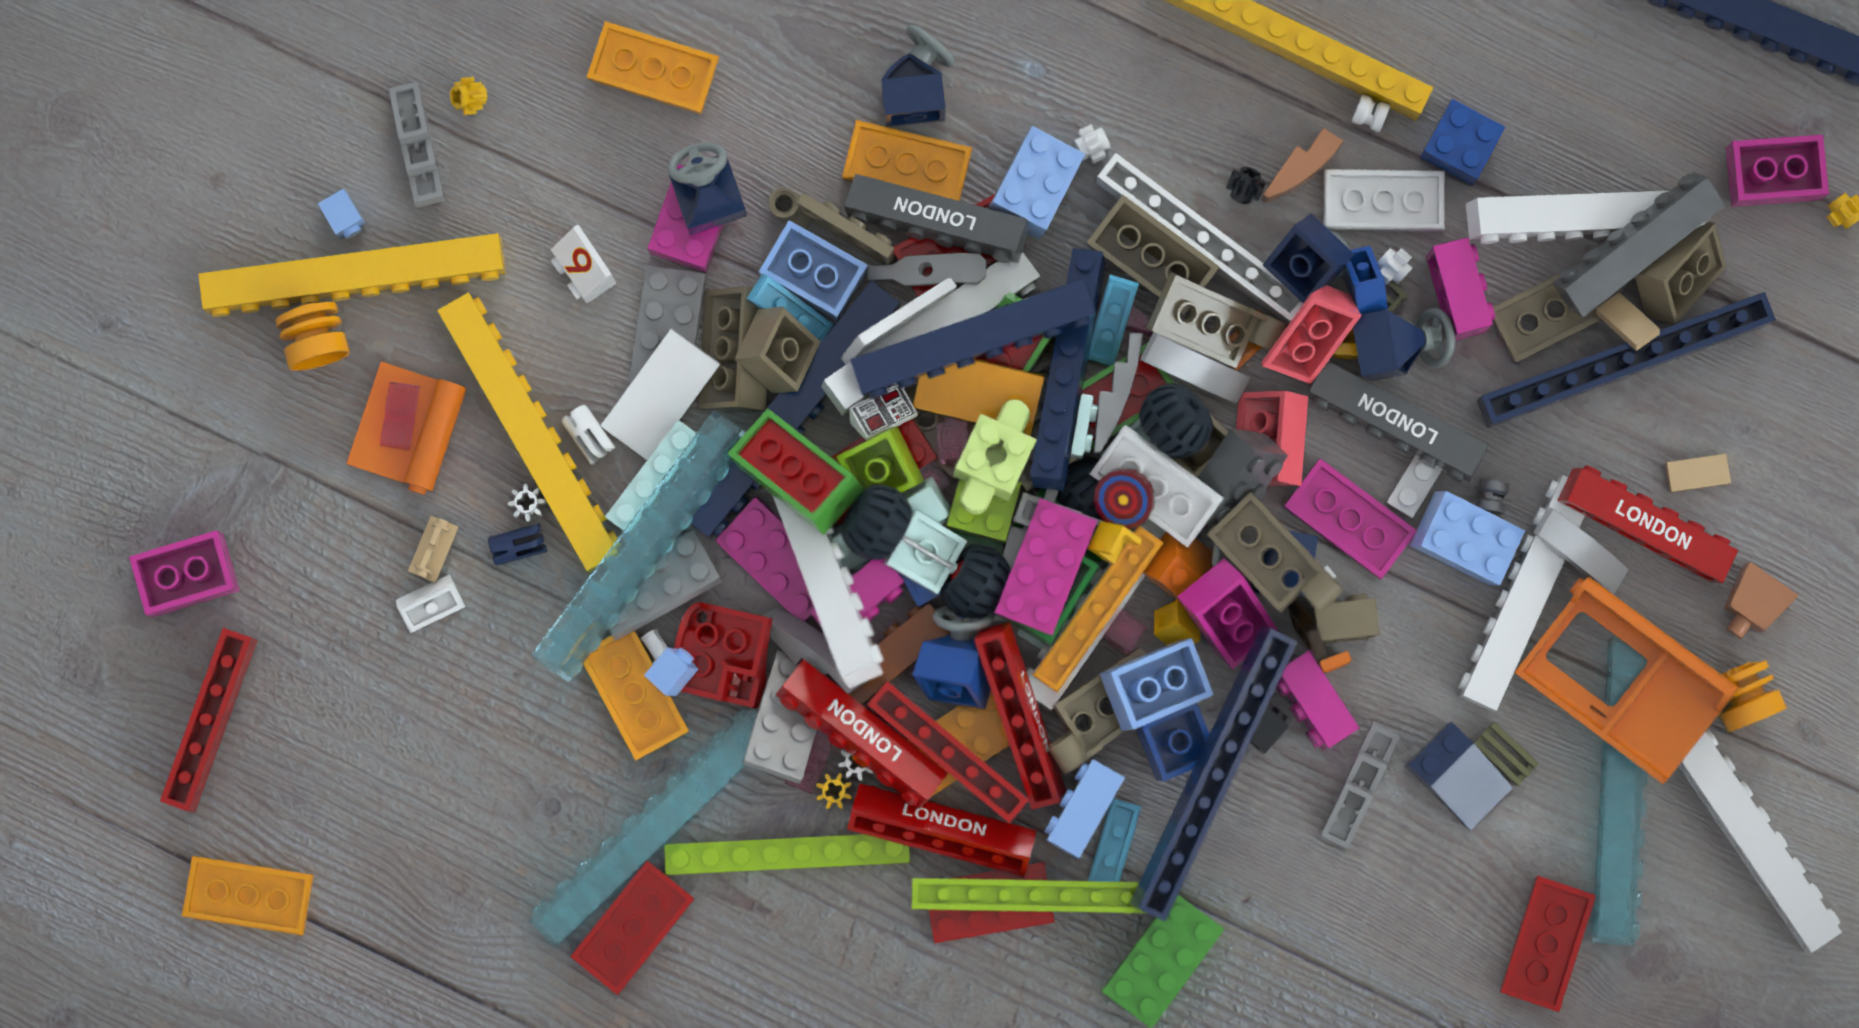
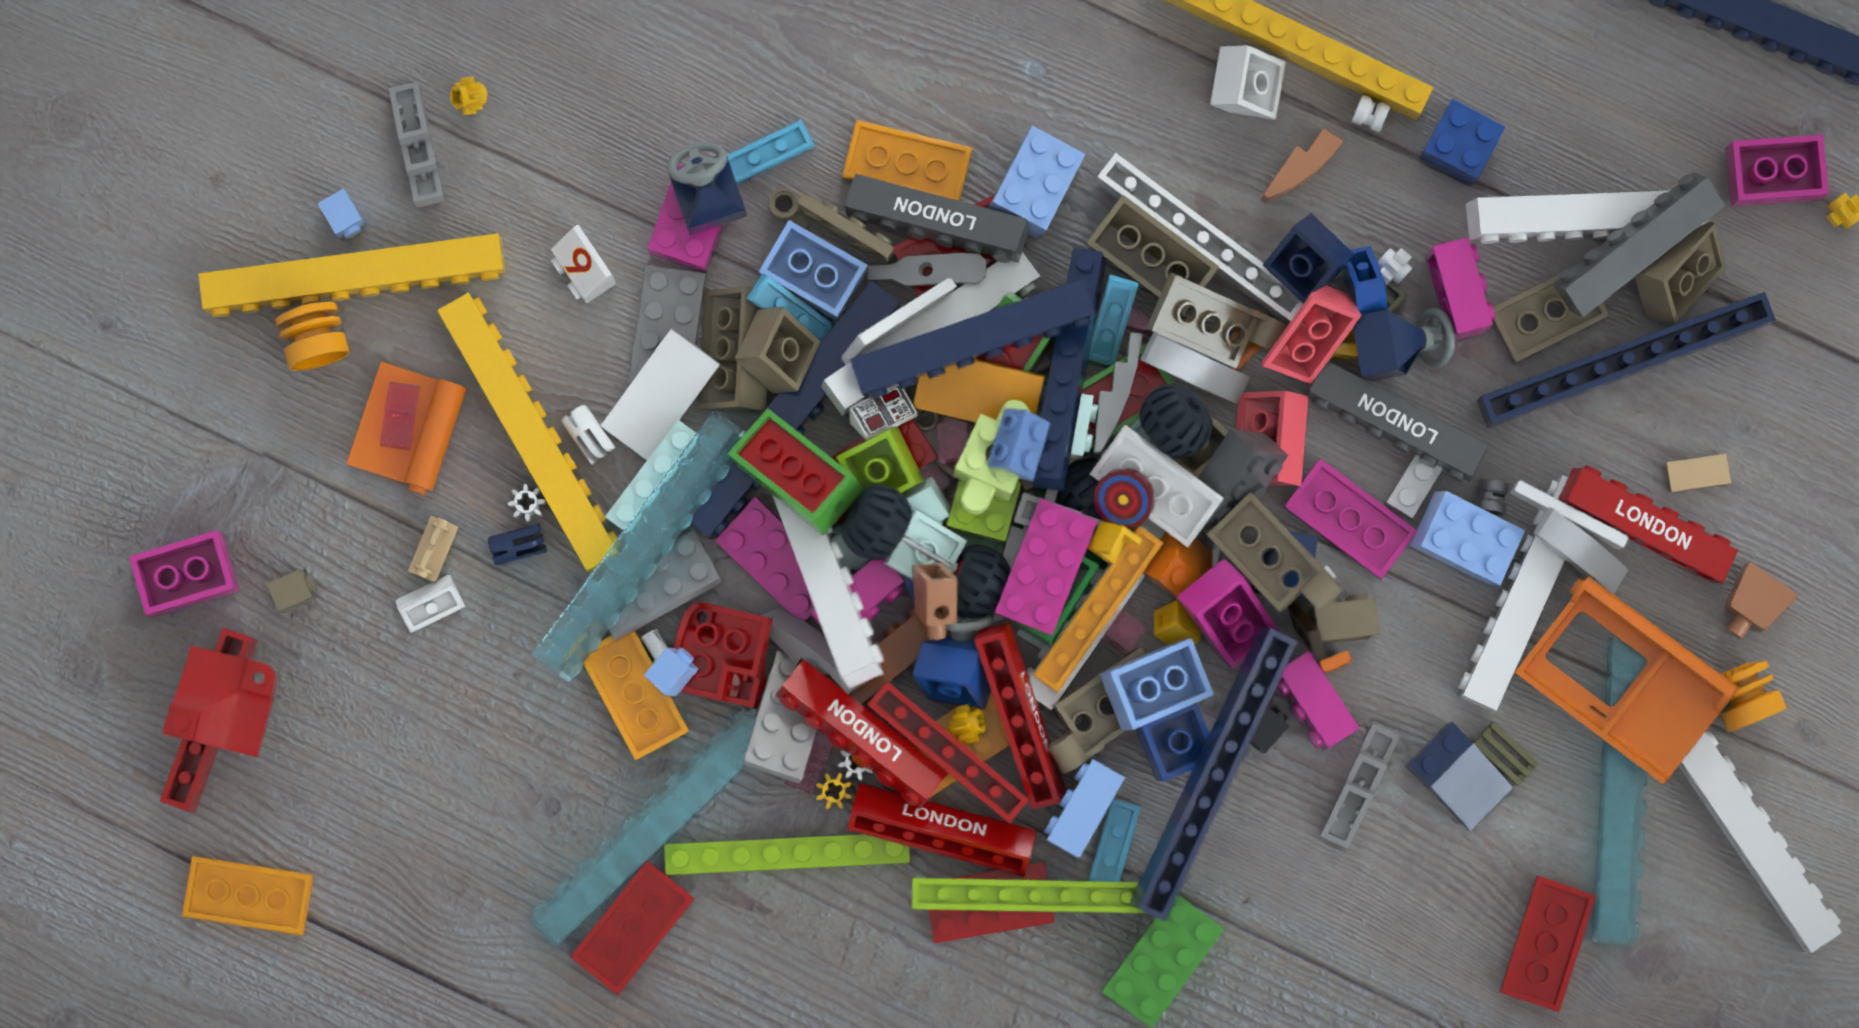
light orange plate [587,21,720,115] -> none
dark blue piece [881,25,955,127] -> none
white gear [1074,124,1111,164] -> none
black gear [1226,167,1266,204] -> none
white tile [1323,169,1445,232] -> none
tan tile [1596,292,1660,351] -> none
none -> red slope [162,646,277,758]
none -> dark tan brick [266,569,318,614]
none -> medium azure tile [727,119,815,185]
none -> nougat torso [912,562,957,640]
none -> yellow gear [949,704,987,744]
none -> medium blue bracket [988,409,1050,481]
none -> white slope [1210,45,1286,120]
none -> white tile [1510,481,1628,550]

